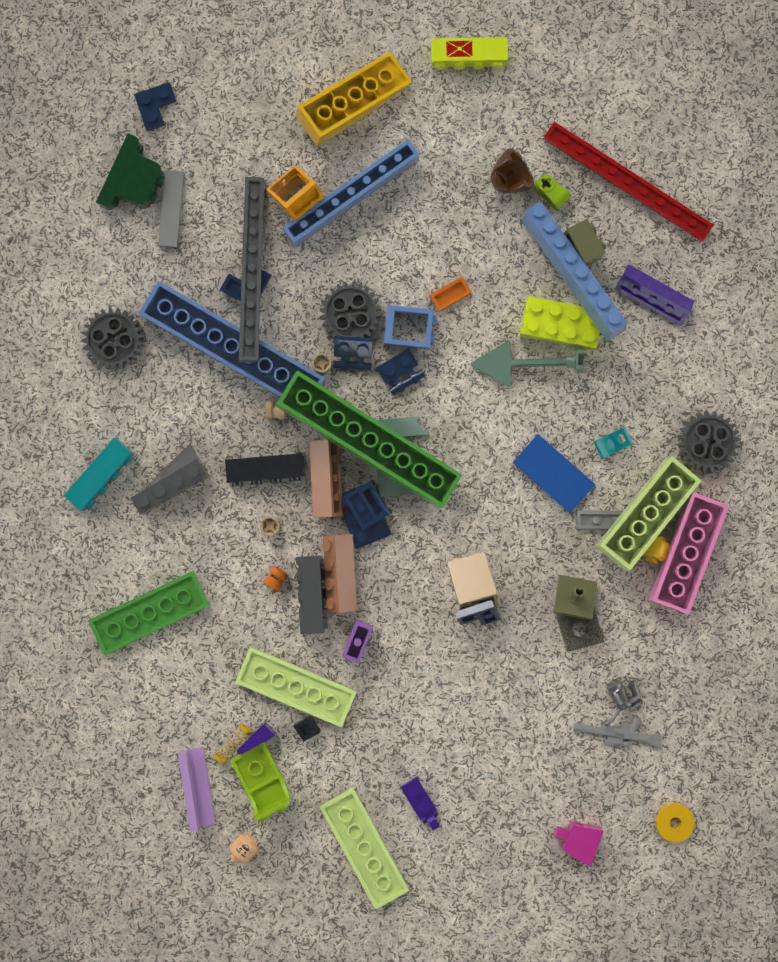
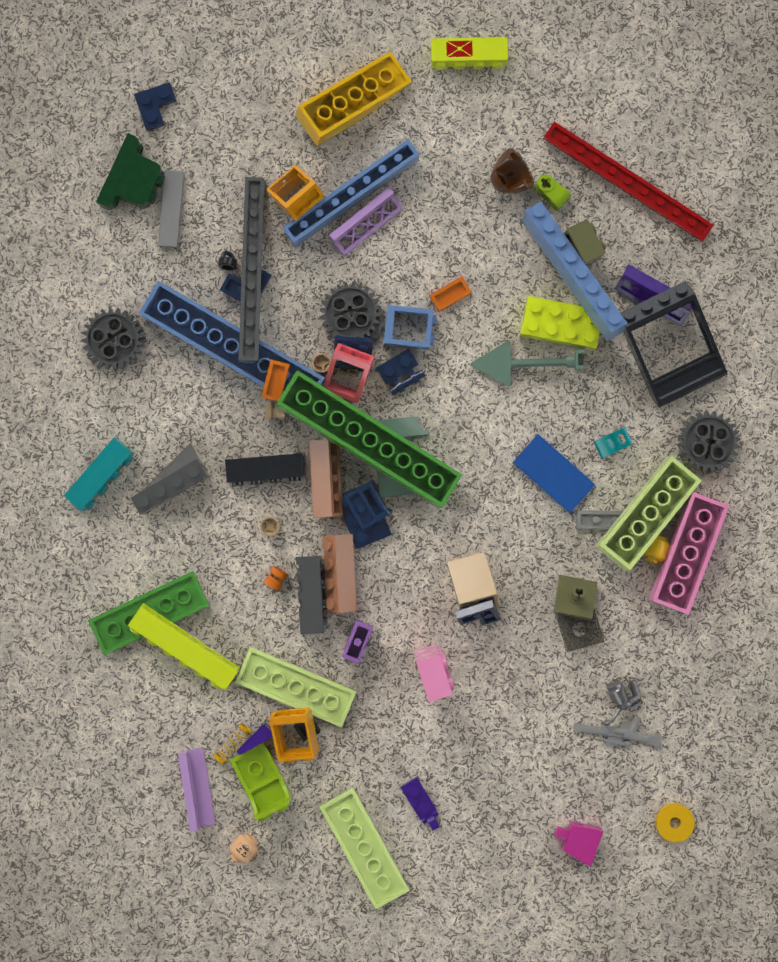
none -> neon yellow brick [128,603,239,690]
none -> black tile [218,251,237,271]
none -> orange tile [261,360,290,402]
none -> light orange window [269,707,320,763]
none -> coral window [323,343,375,403]
none -> lavender fence [329,187,403,256]
none -> bright pink brick [414,644,455,702]
none -> black window [621,281,728,408]

